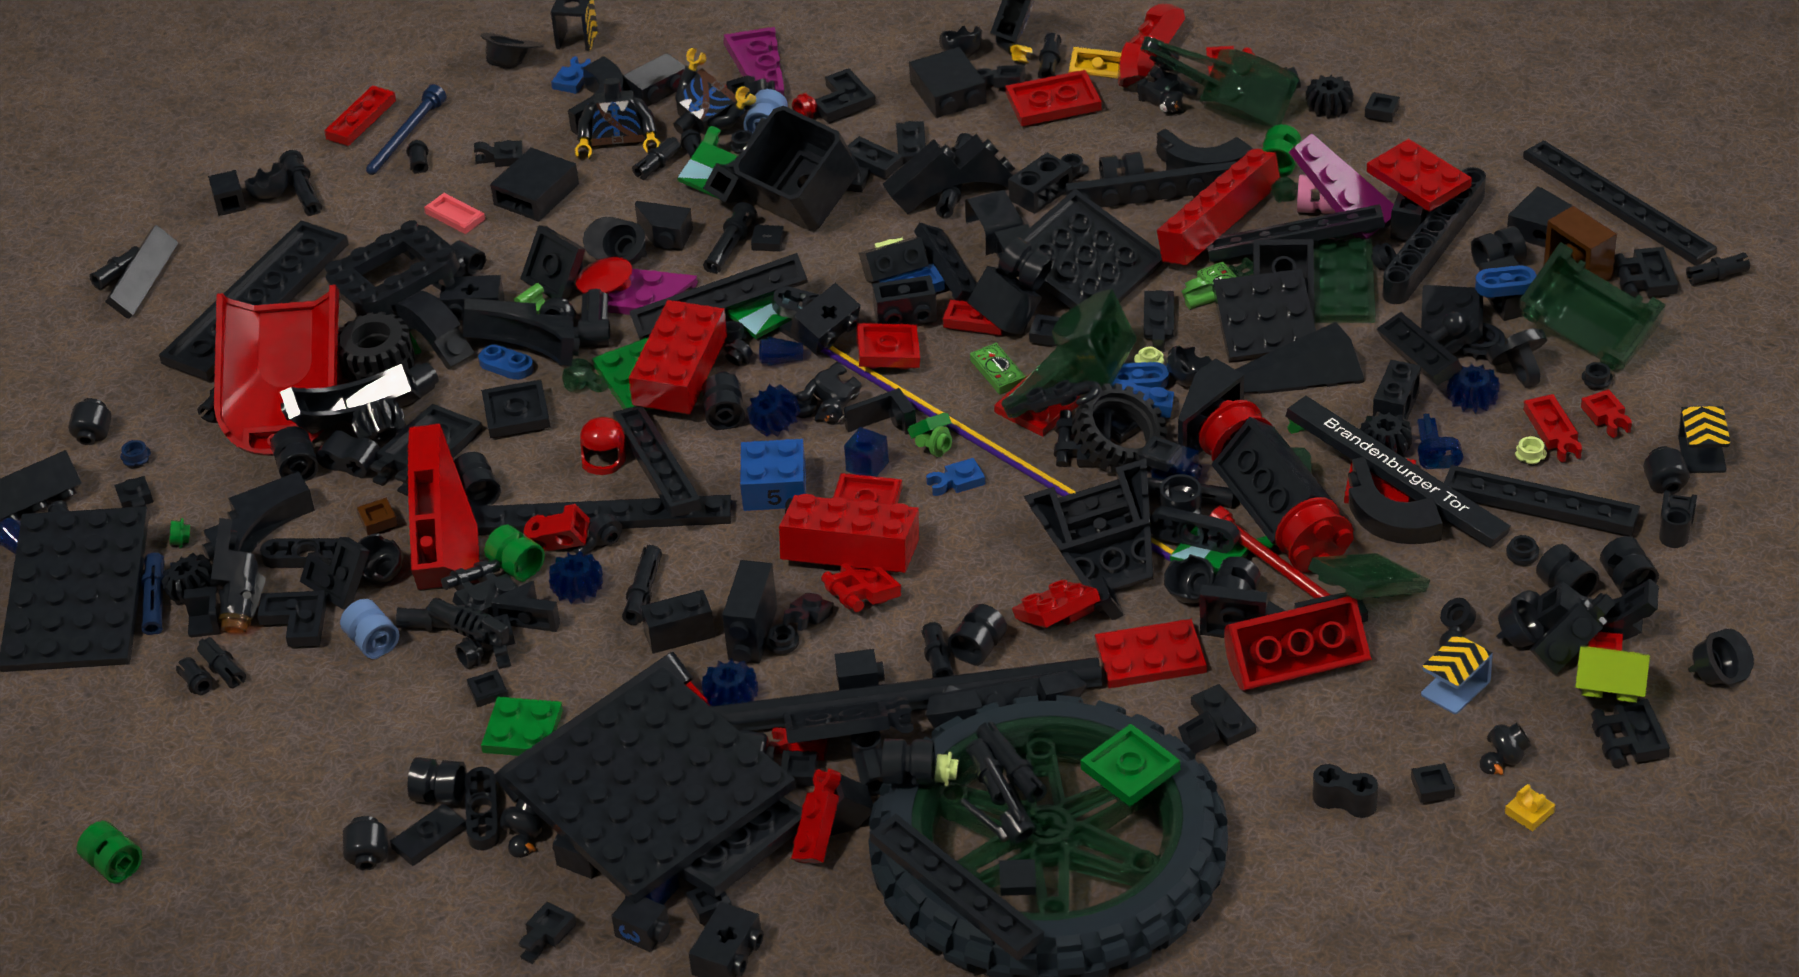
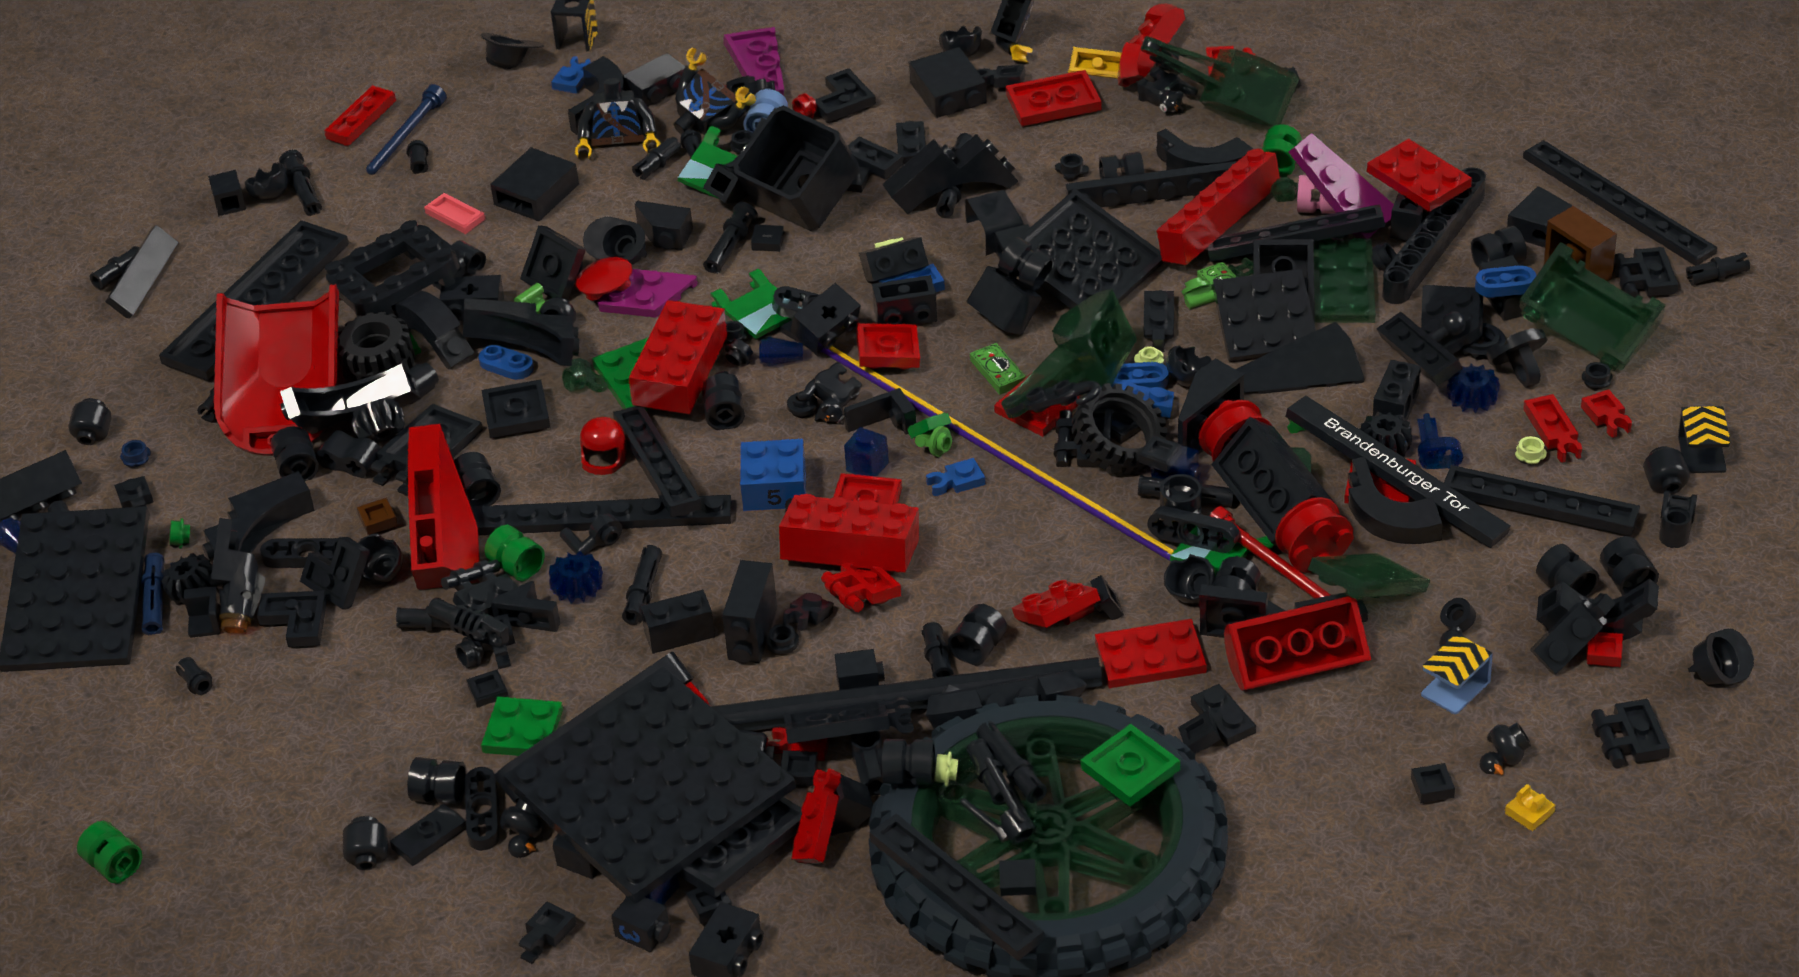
black axle [197,637,246,689] -> none
medium blue wheel [340,599,400,659] -> none
black plate [474,140,523,167] -> none
red leg [524,504,590,551] -> none
black piece [578,289,610,346] -> none
black plate [629,253,808,340] -> none
clear blue gear [701,658,759,706] -> none
clear blue gear [746,384,801,437] -> none
black plate [914,222,977,301] -> none
red plate [943,299,1003,335] -> none
black brick [1008,152,1073,214] -> none
black wedge [1024,458,1153,591] -> none
black plate [1029,314,1066,346] -> none
black pin [1038,33,1062,79] -> none
black gear [1305,74,1354,119] -> none
black axle [1312,764,1378,818] -> none
black plate [1364,92,1400,122] -> none
black piece [1496,590,1549,648] -> none
black plate [1506,535,1539,565] -> none
lime brick [1575,646,1650,702] -> none

